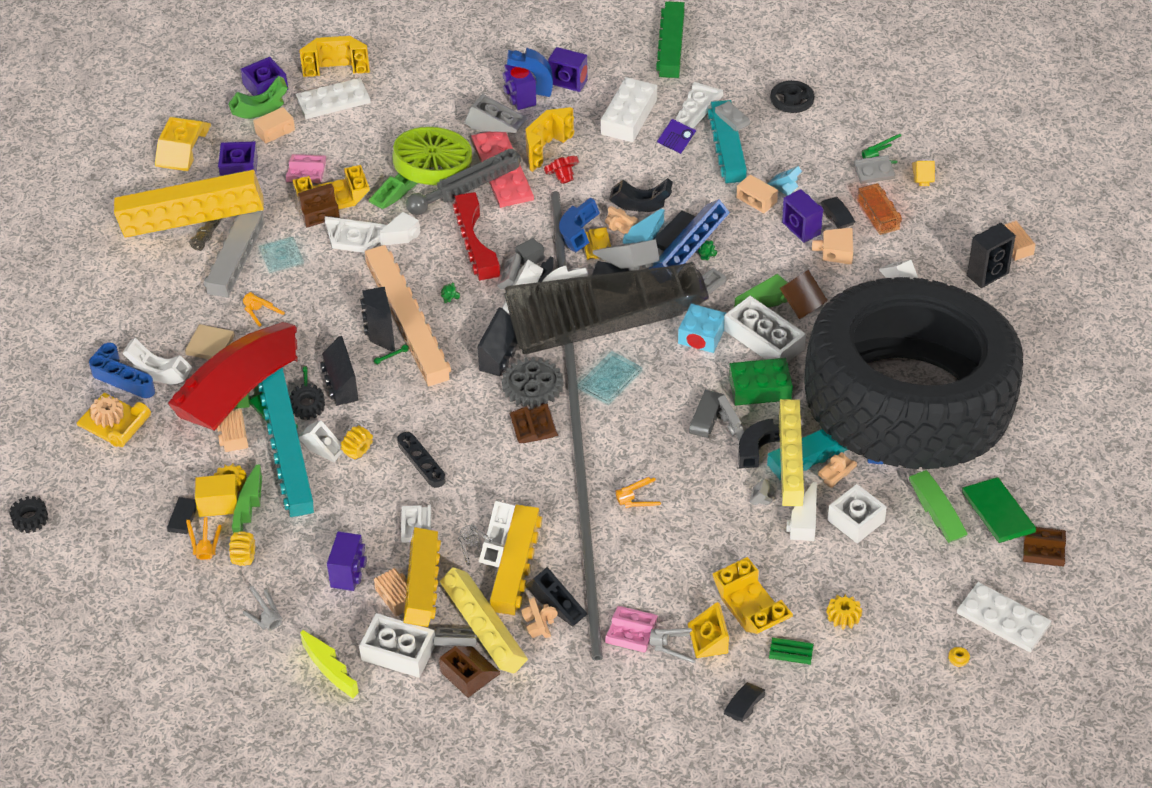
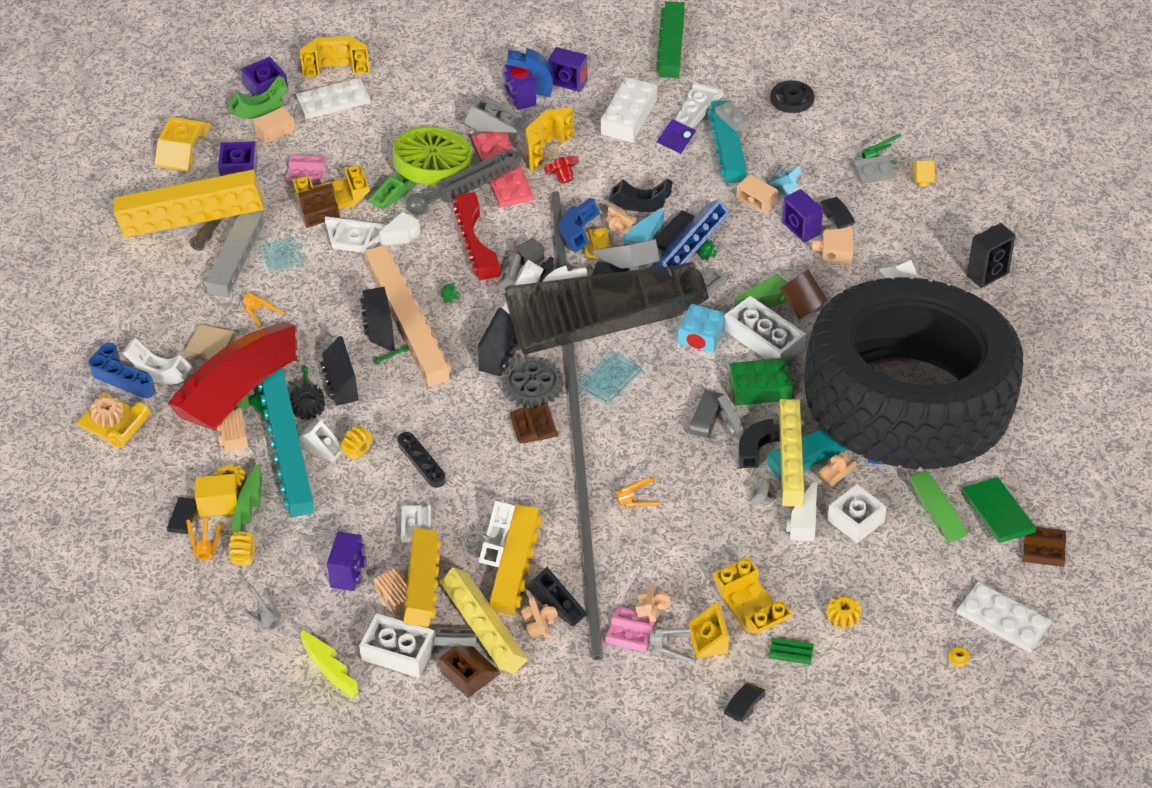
black tyre [10,496,48,533] -> none
clear orange brick [857,183,902,235] -> none
light nougat brick [1003,220,1036,261] -> none
none -> light nougat hips [636,583,671,622]

